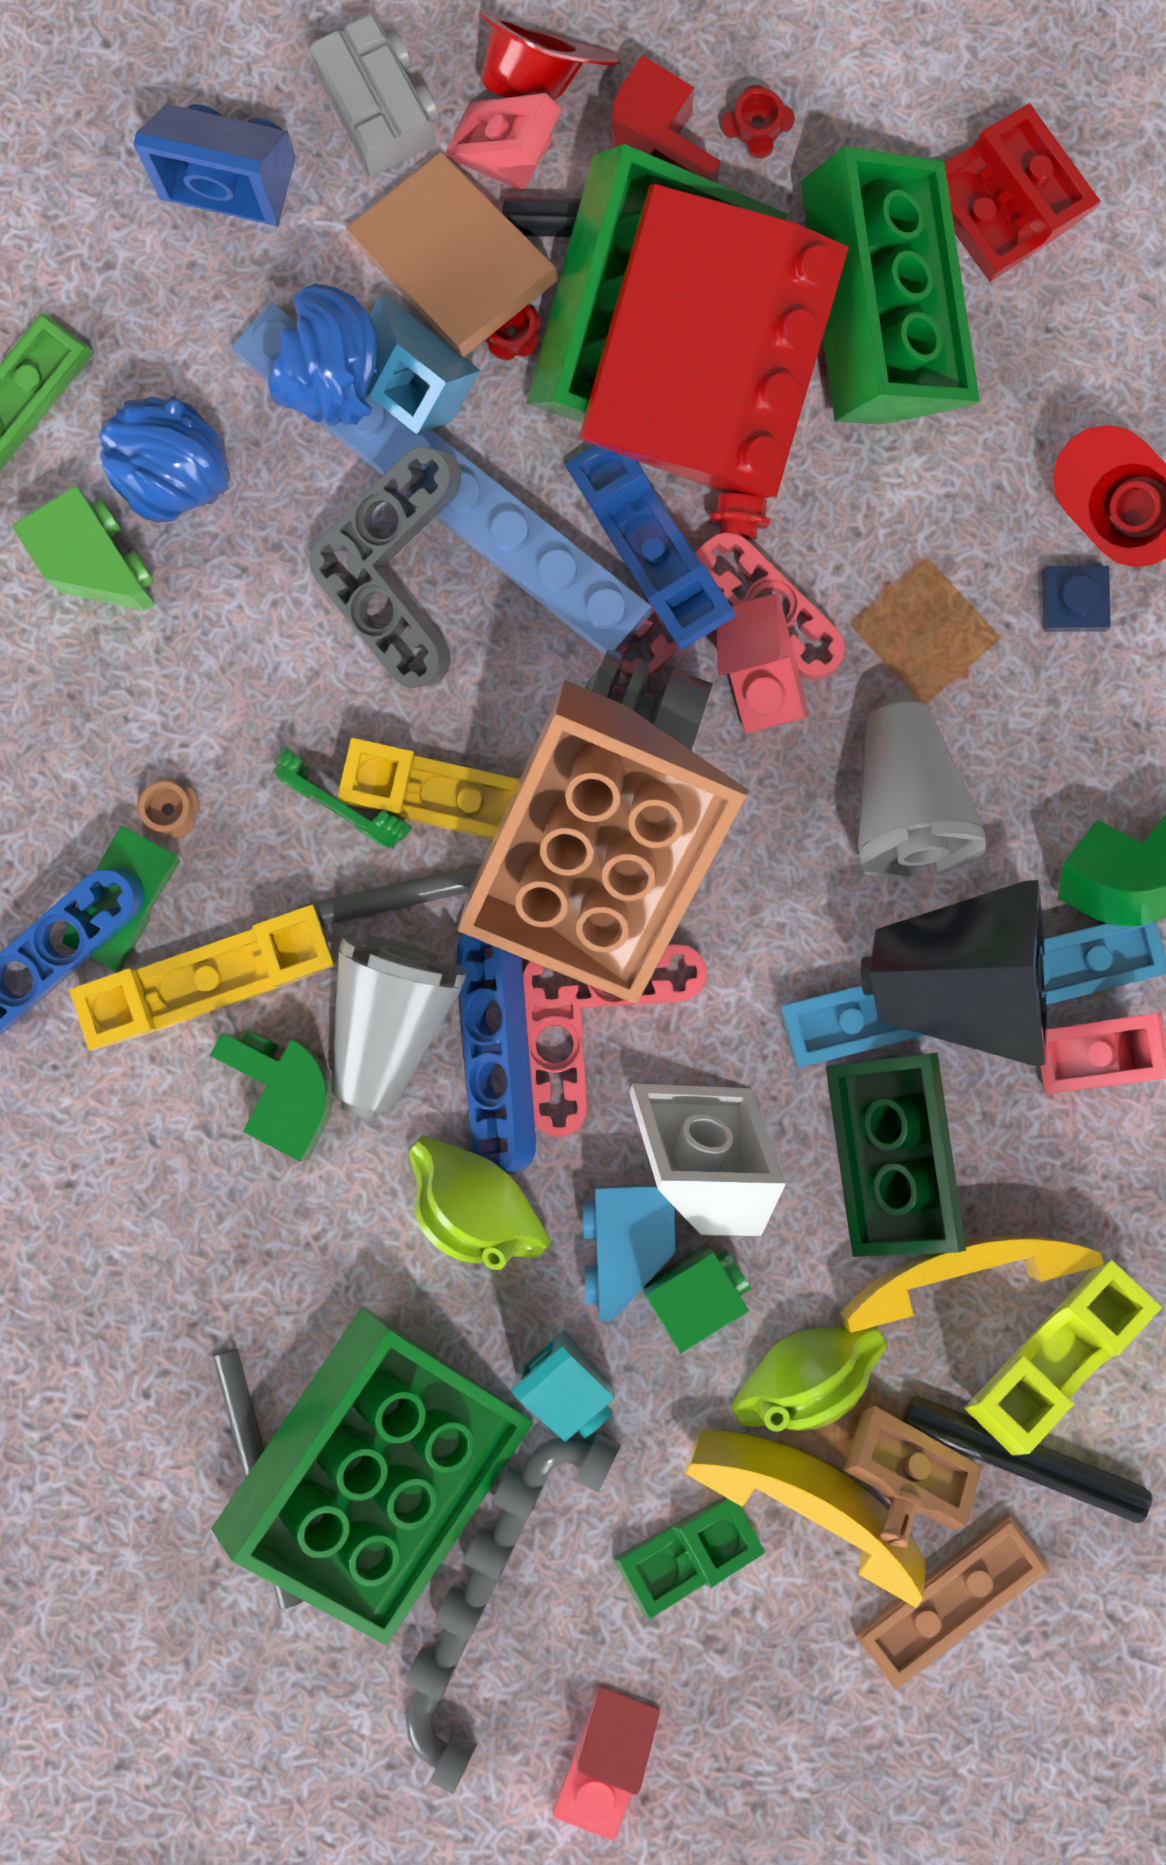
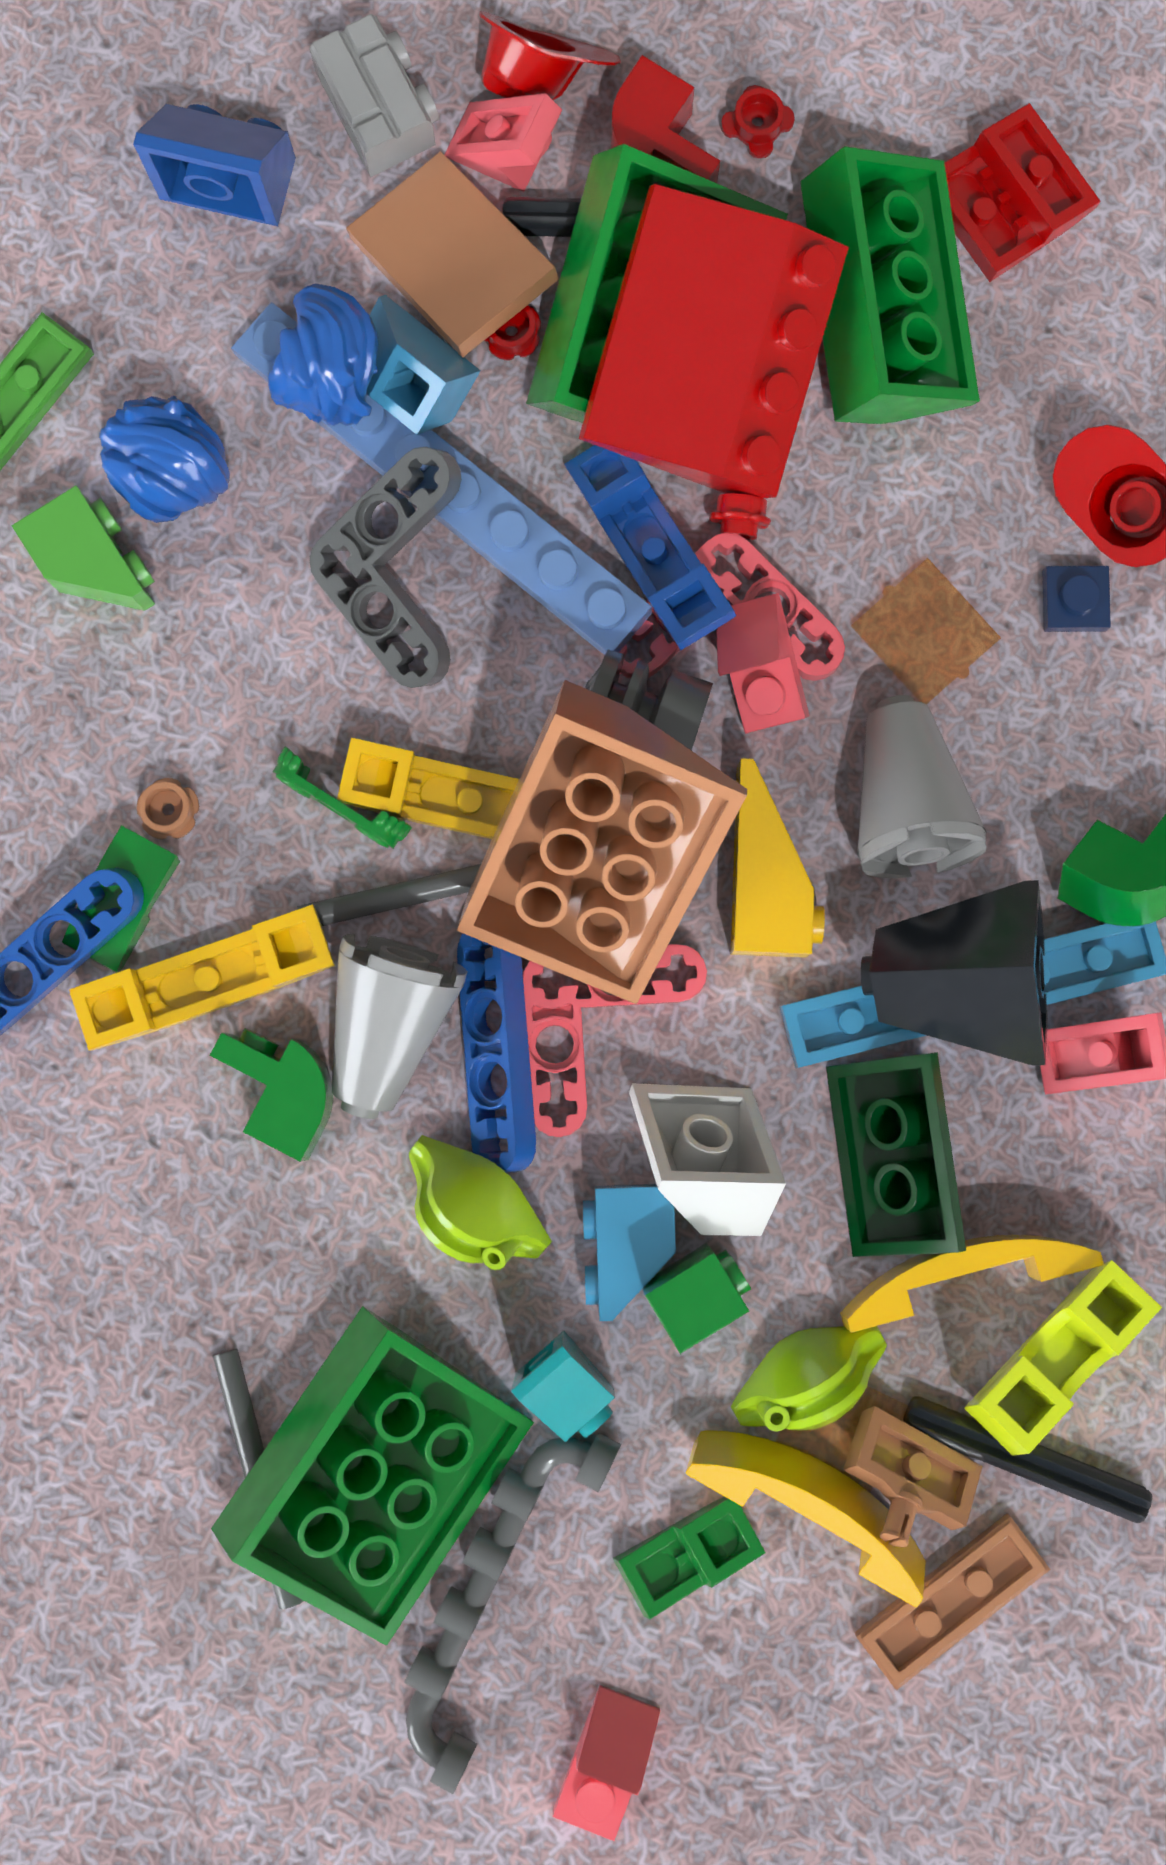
none -> yellow slope [730,758,825,958]

